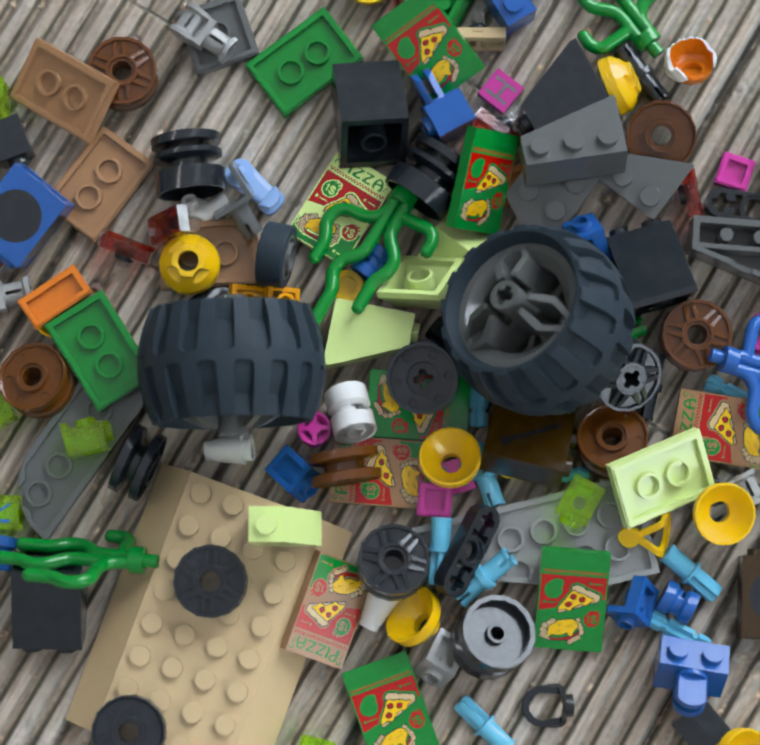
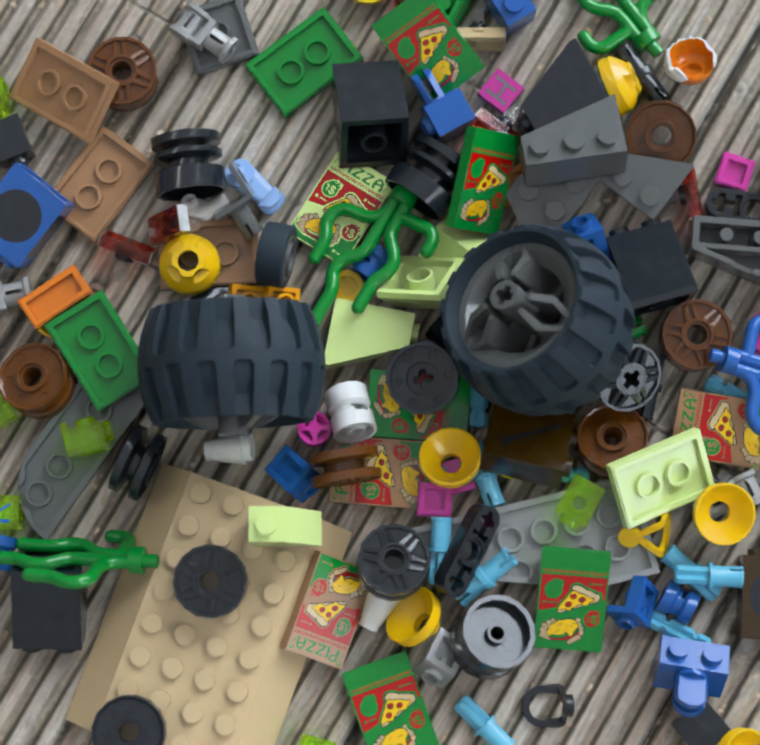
none -> medium azure axle [674,562,744,590]

